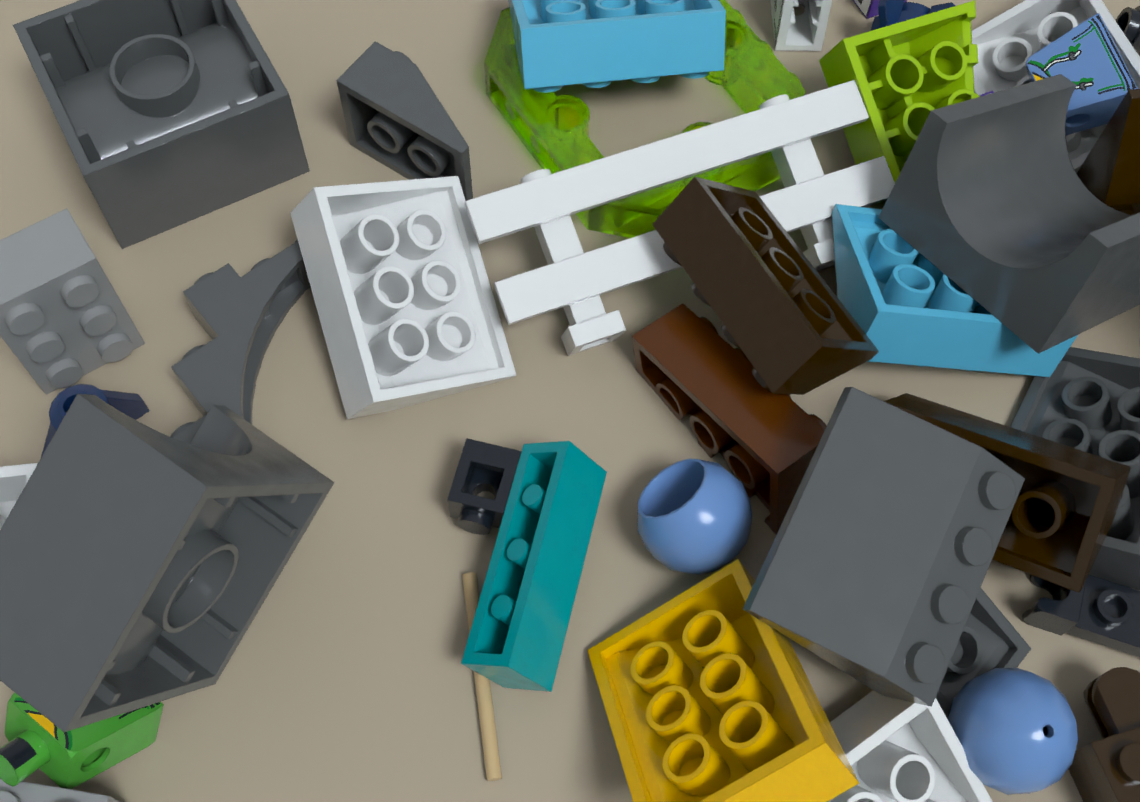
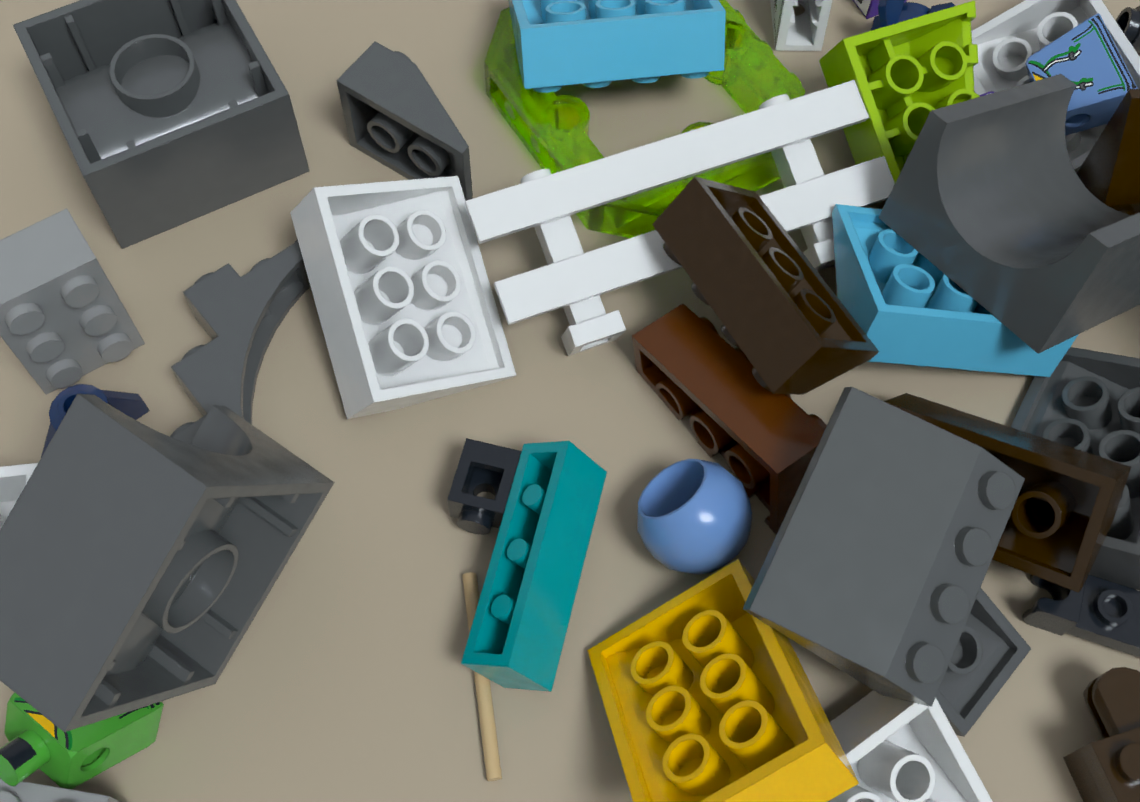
medium blue helmet [948,668,1078,795] -> none

